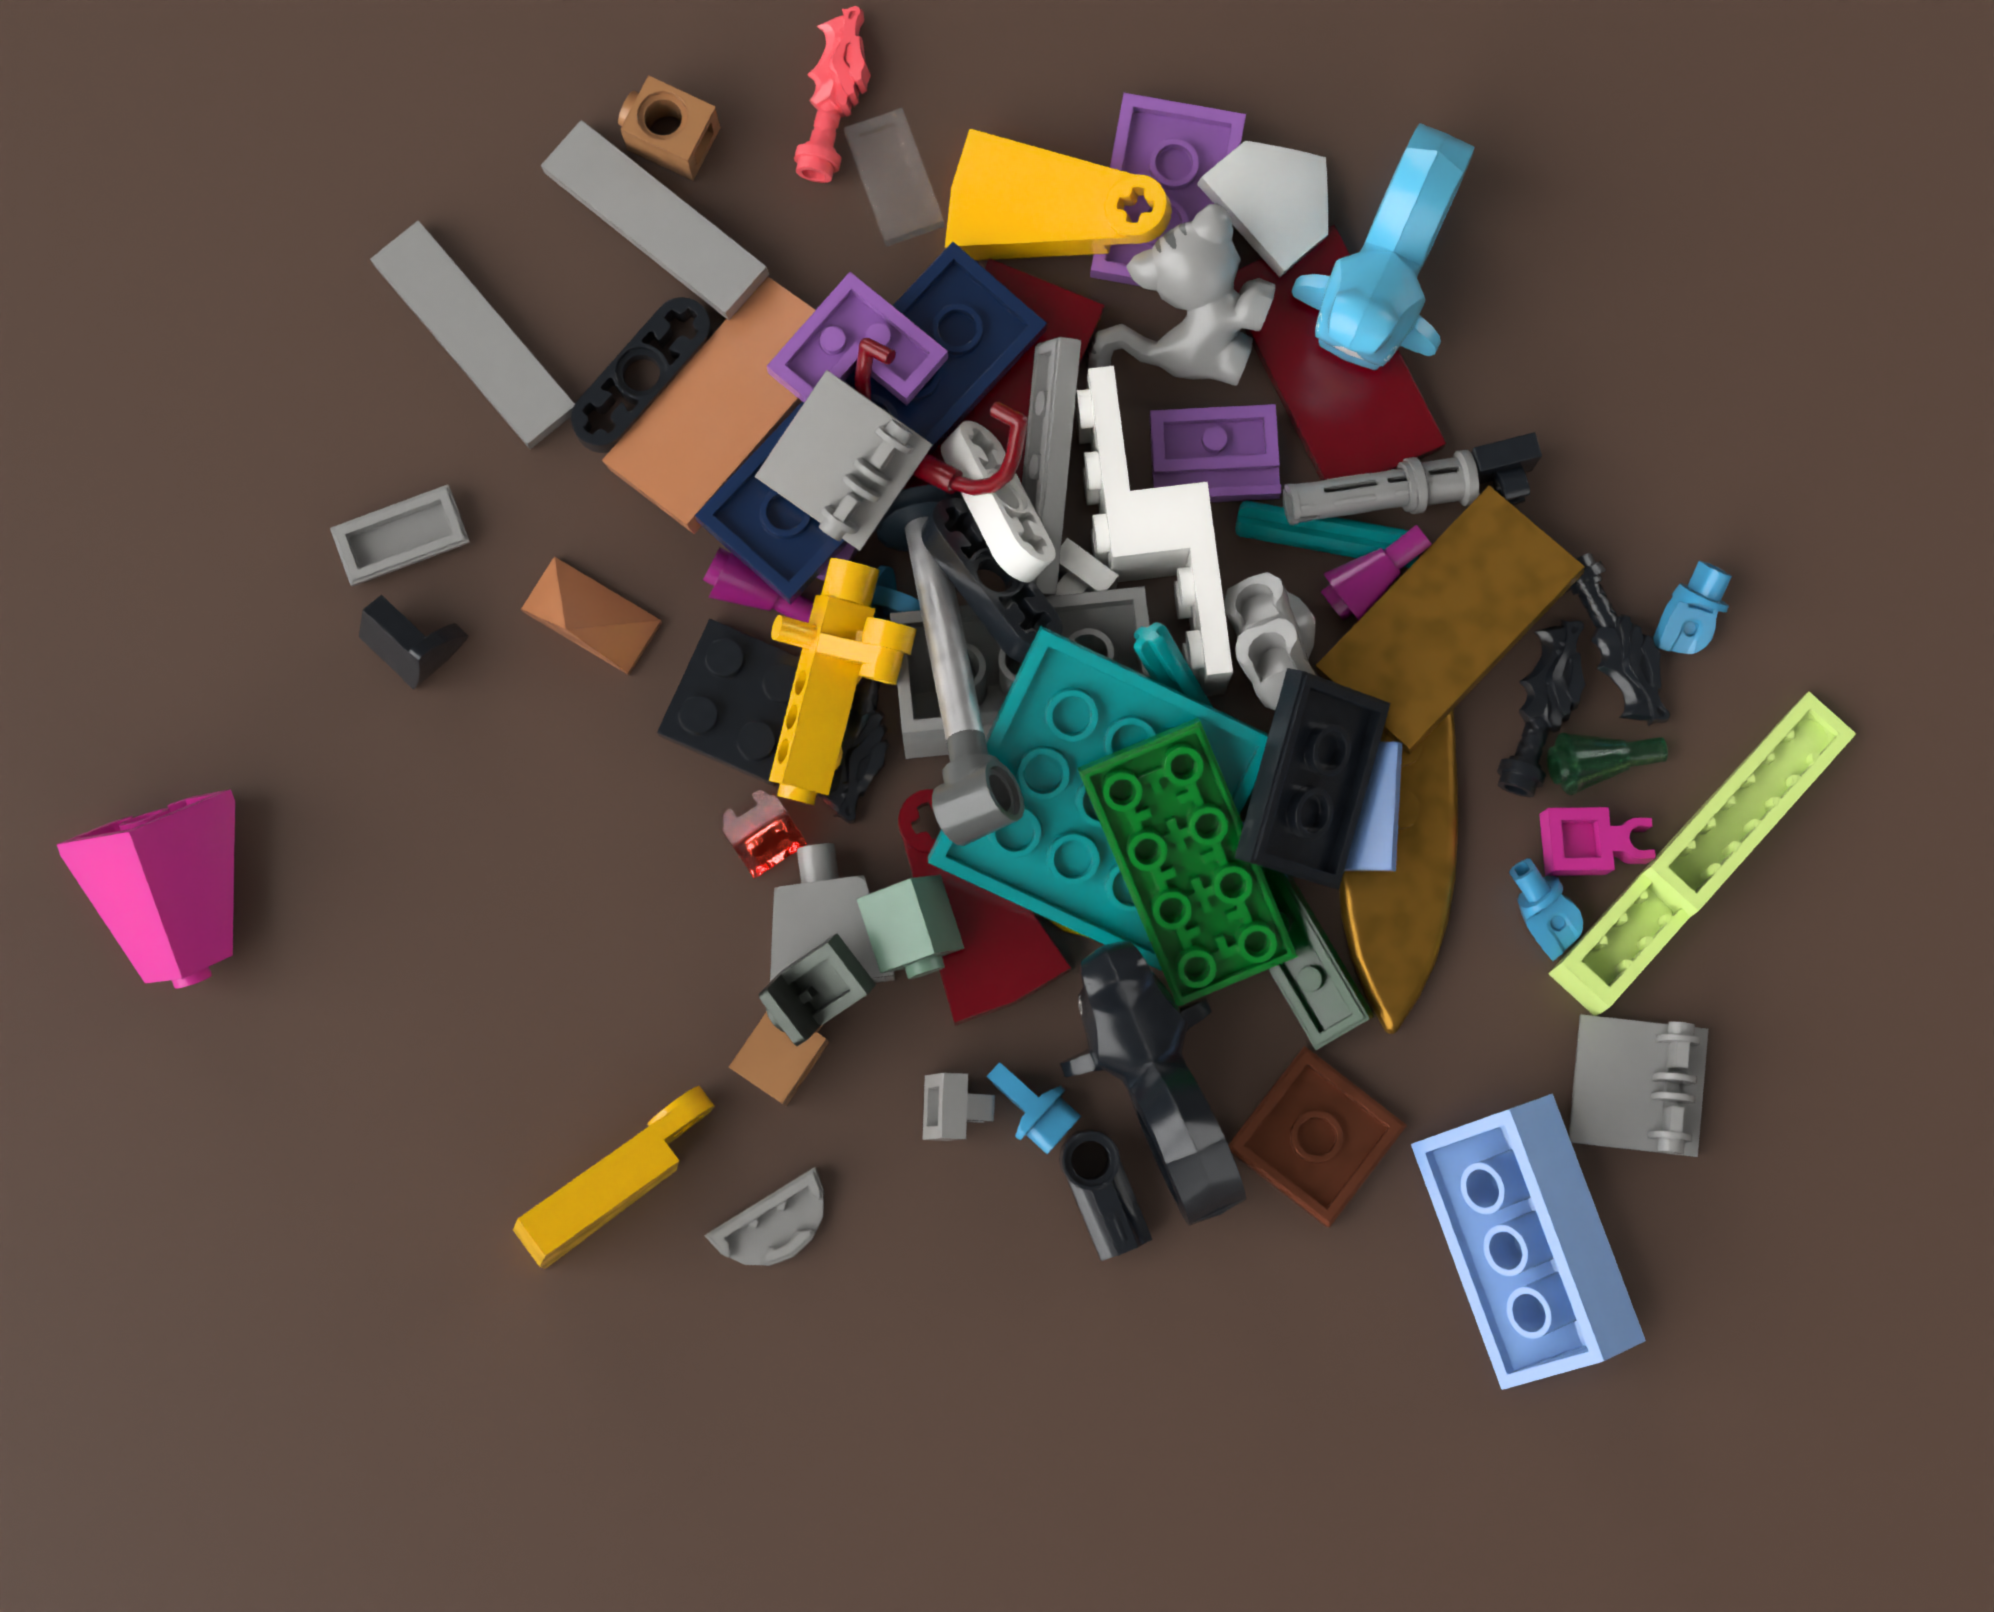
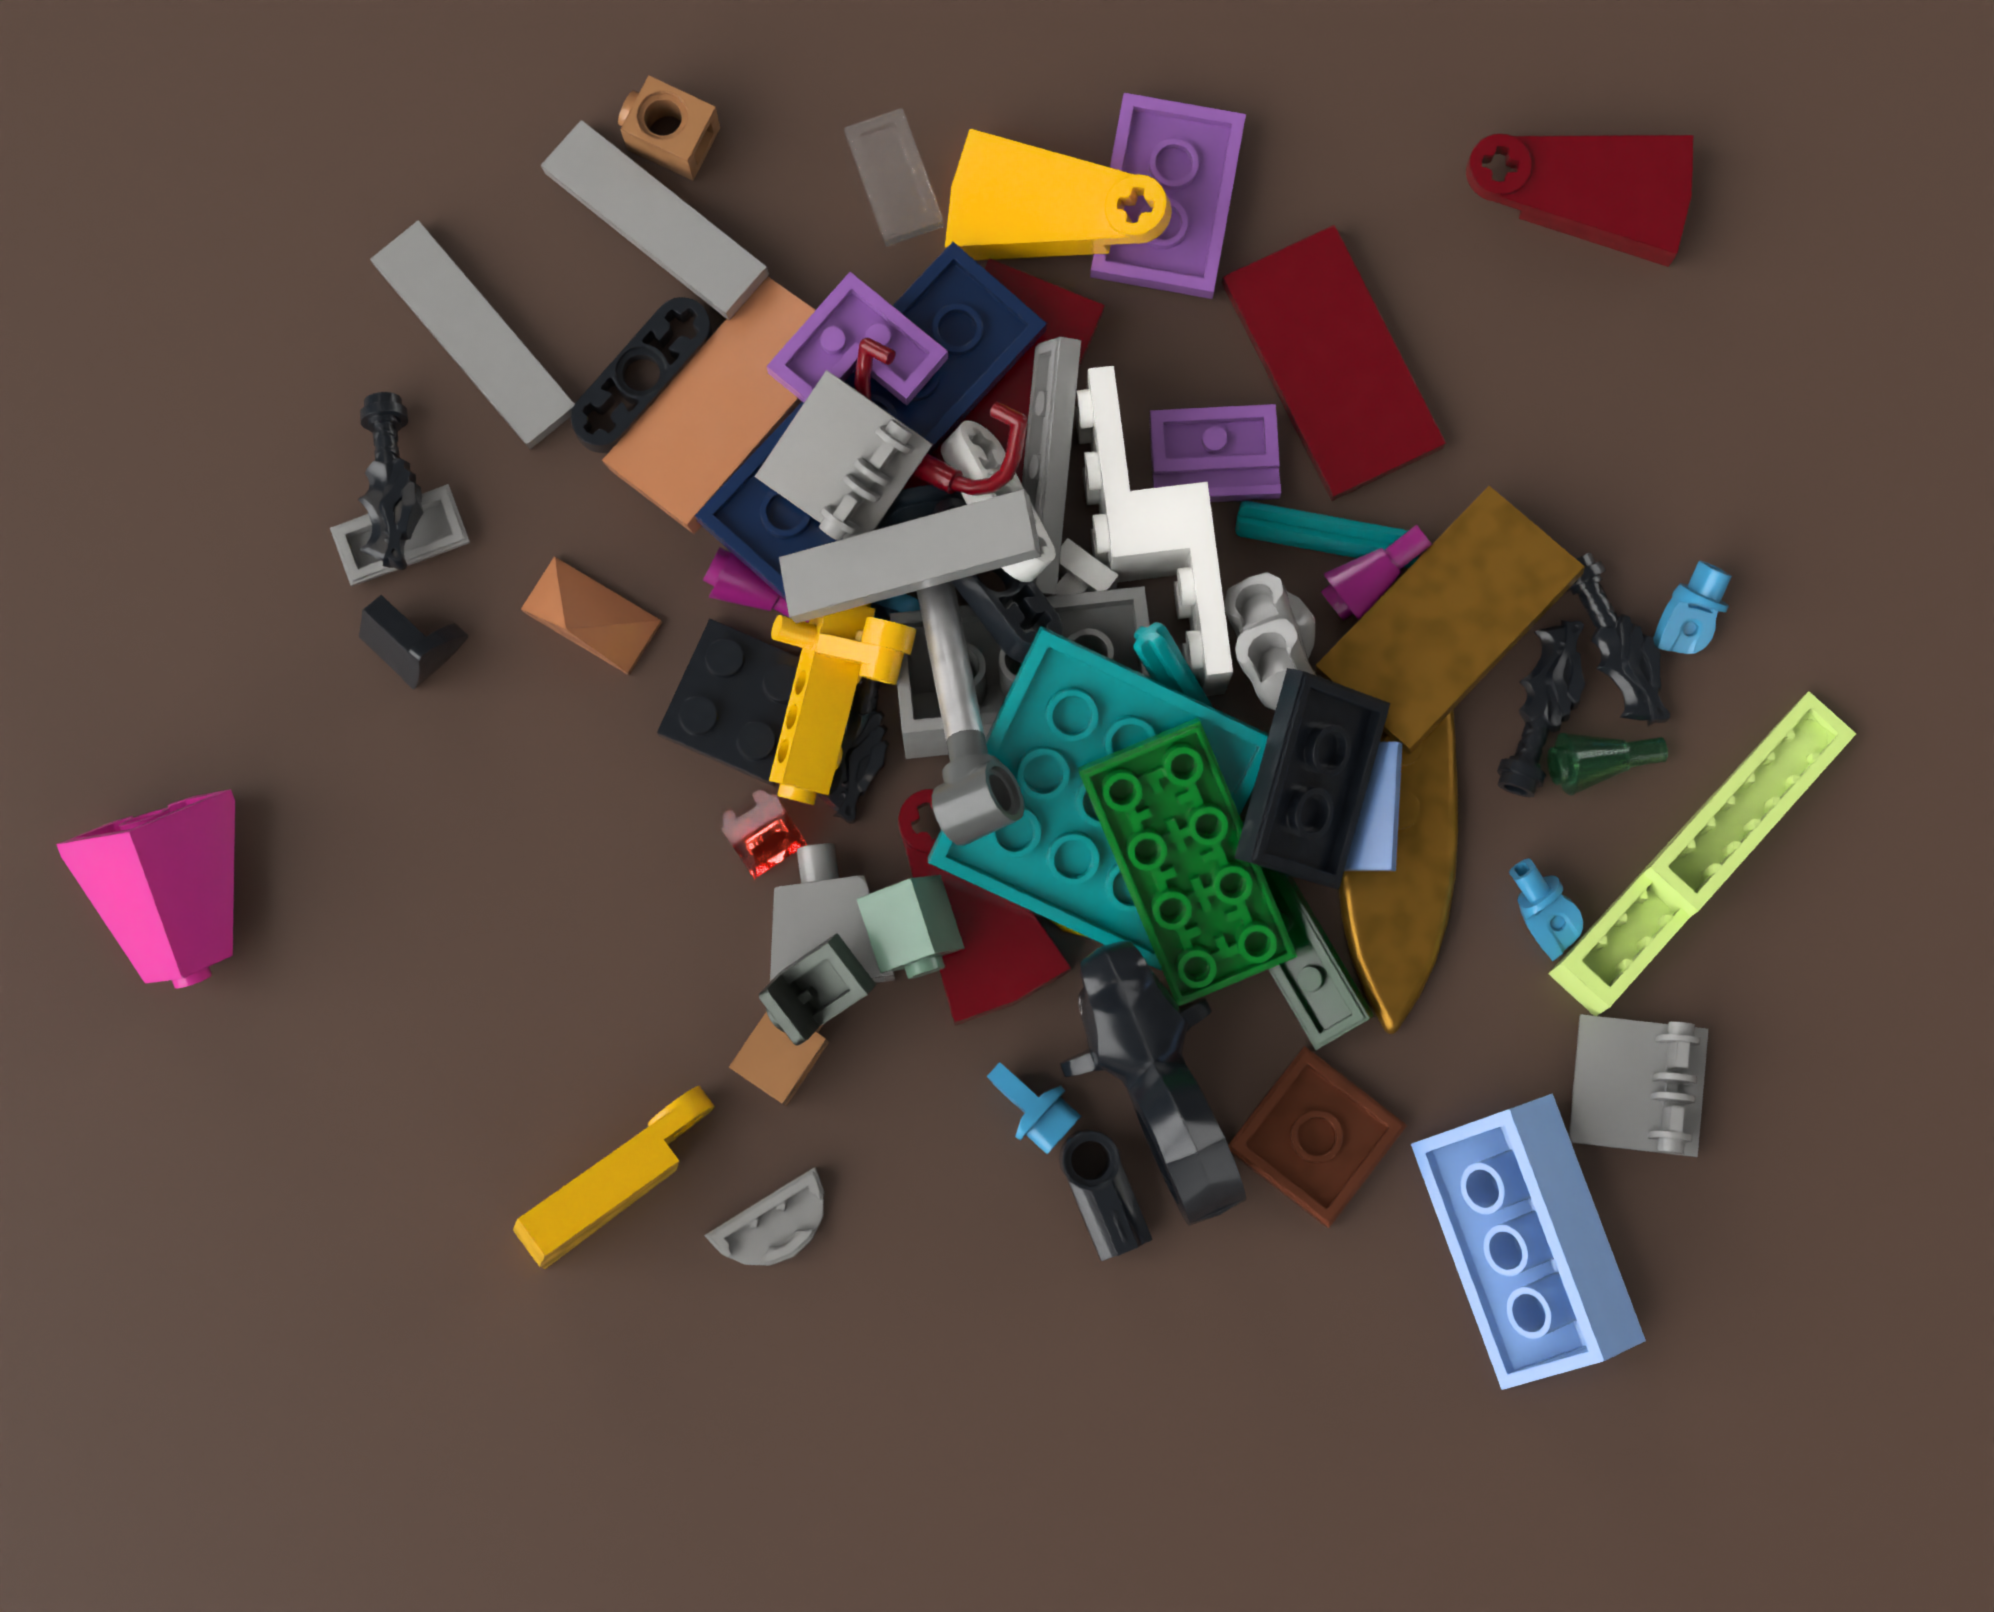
coral piece [794,6,871,183] -> none
light grey tile [923,1073,995,1141] -> none
light grey animal [1086,203,1275,386] -> none
white slope [1197,141,1328,278] -> none
light grey pin [1283,449,1479,525] -> none
medium azure animal [1291,123,1475,371] -> none
black tile [1471,432,1542,505] -> none
dark pink plate [1539,807,1656,876] -> none
none -> black piece [358,392,424,570]
none -> light grey tile [779,489,1041,623]
none -> dark red piece [1466,134,1694,267]

